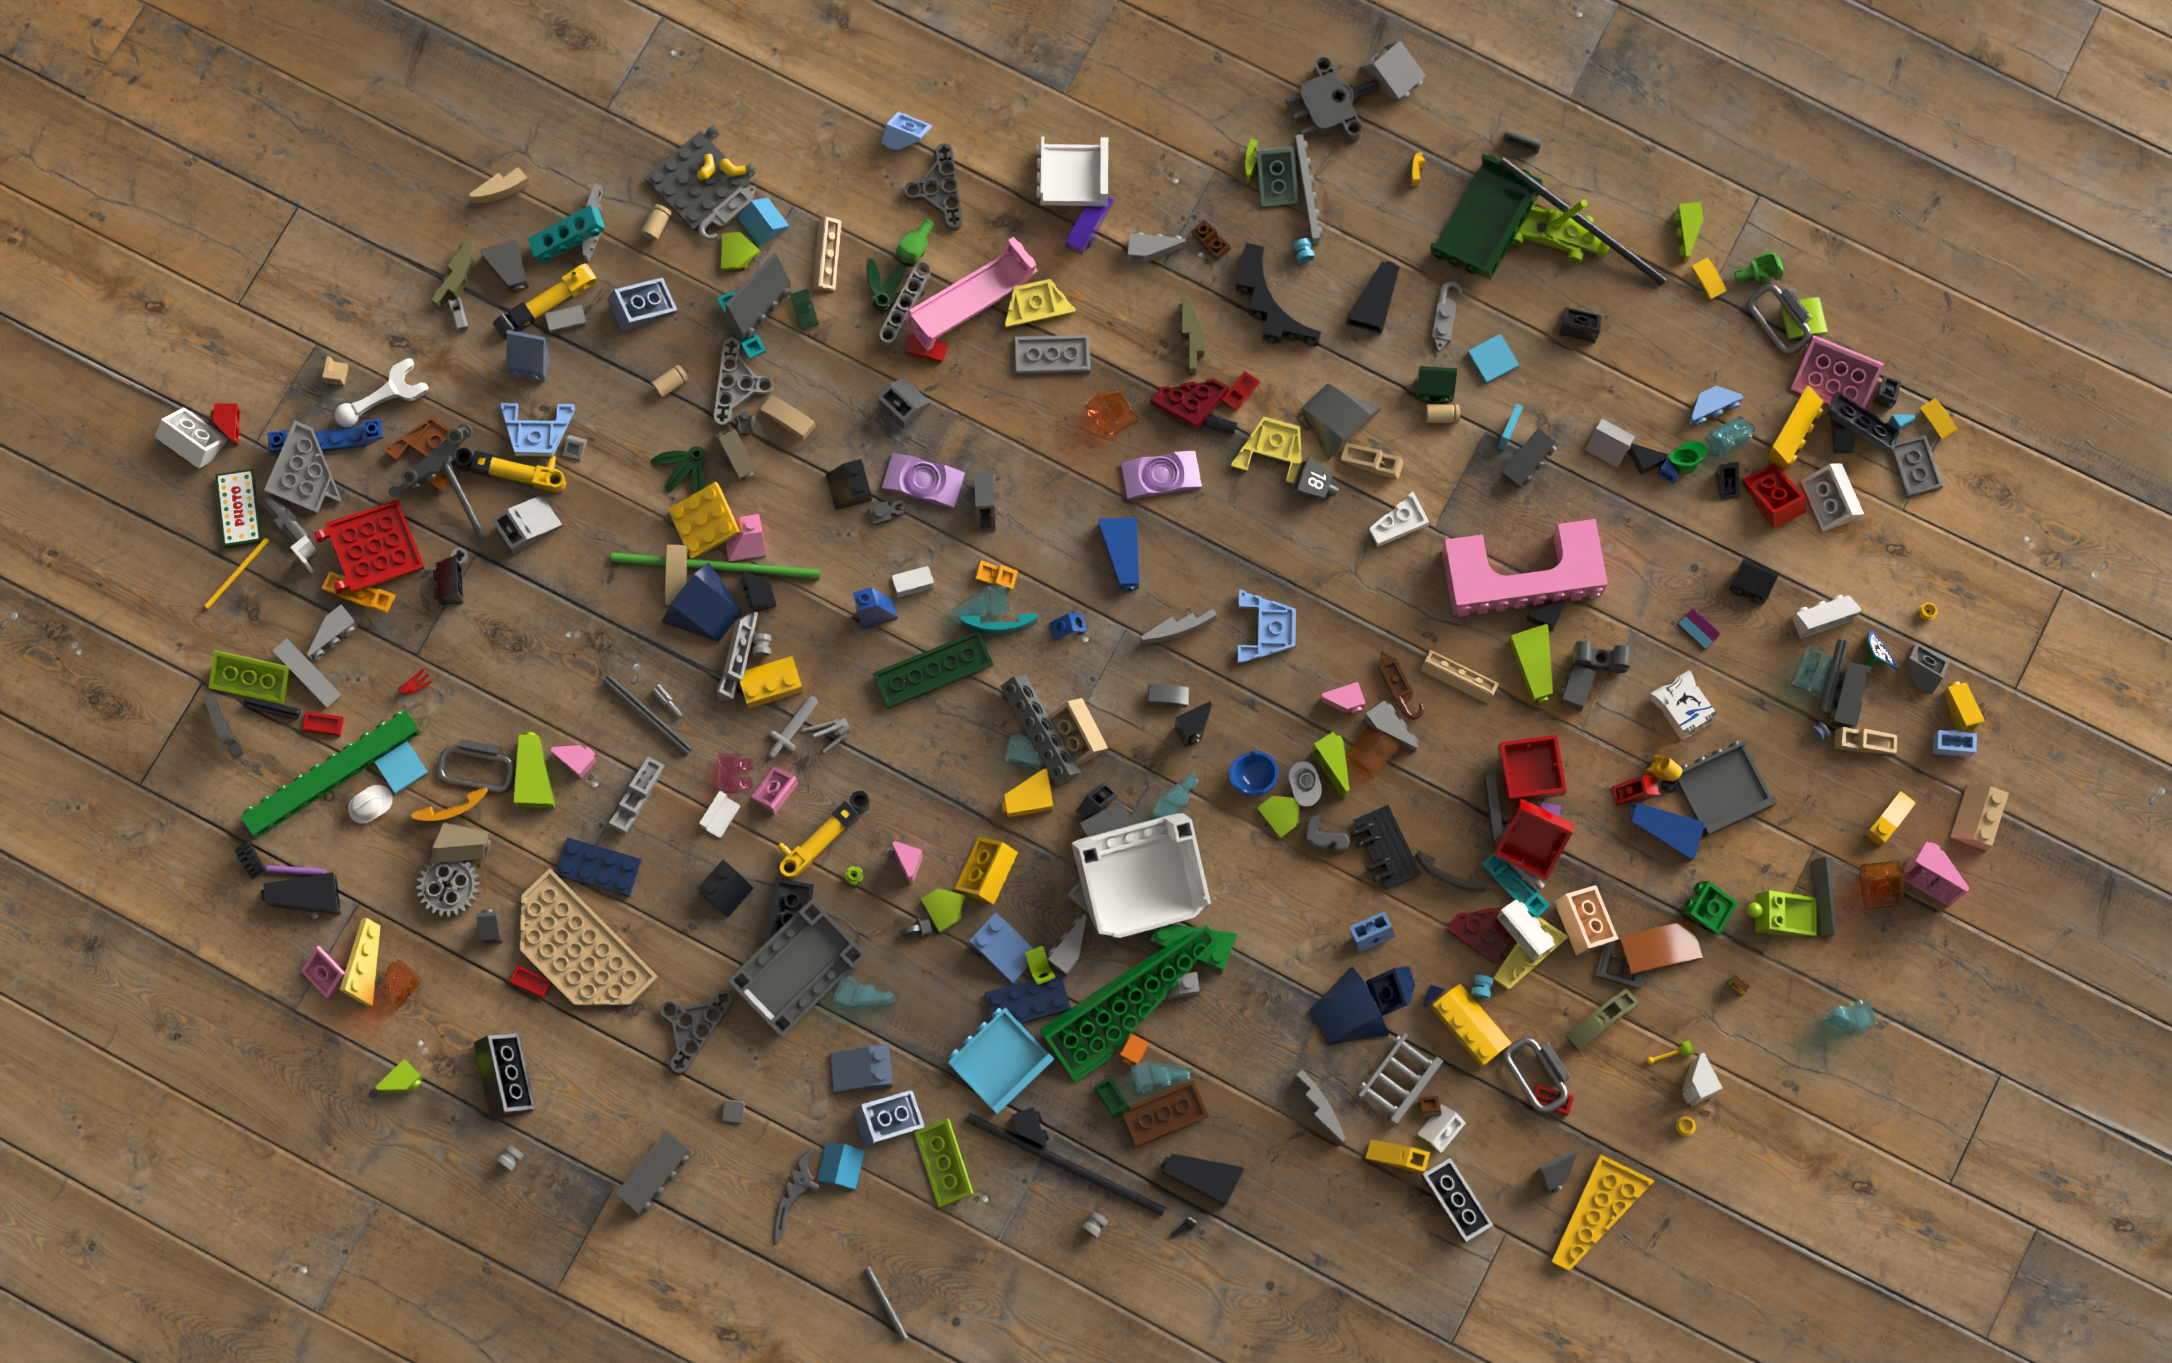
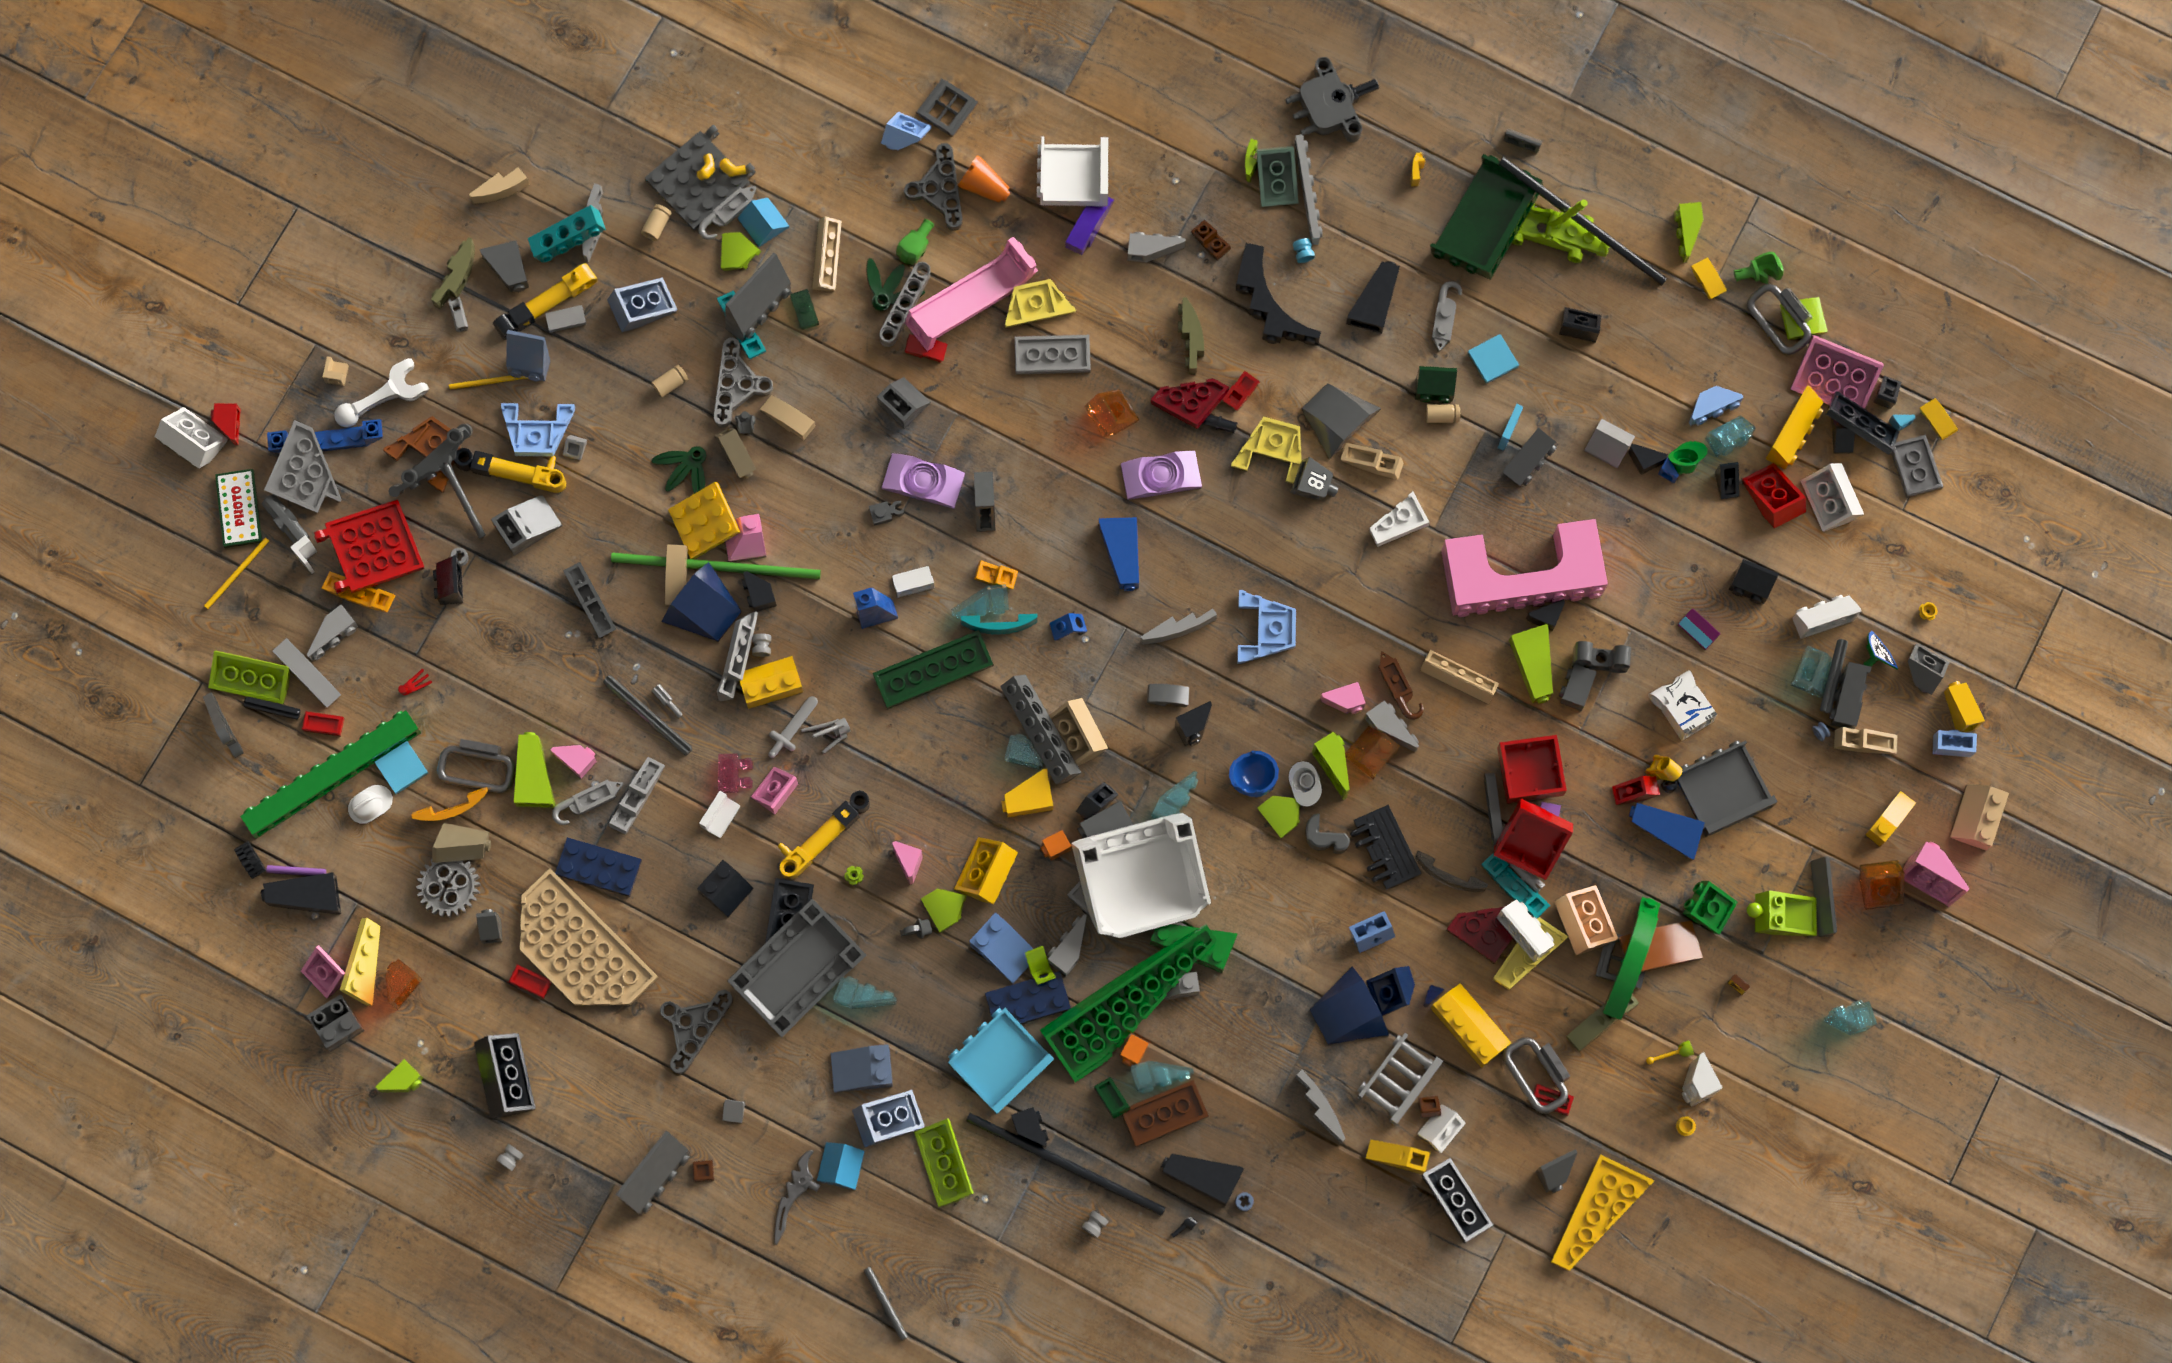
black slope [826,459,872,510] -> none
light grey slope [1360,41,1426,100] -> none
medium azure wheel [1471,975,1494,999] -> none
none -> dark grey slope [307,994,365,1052]
none -> yellow axle [449,375,527,390]
none -> light grey plate [552,779,624,825]
none -> dark grey slope [563,562,616,638]
none -> reddish brown tile [693,1160,714,1182]
none -> dark grey piece [916,79,978,137]
none -> orange cone [958,155,1011,203]
none -> orange brick [1040,830,1072,861]
none -> sand blue bush [1235,1192,1253,1211]
none -> green arch [1603,897,1661,1020]

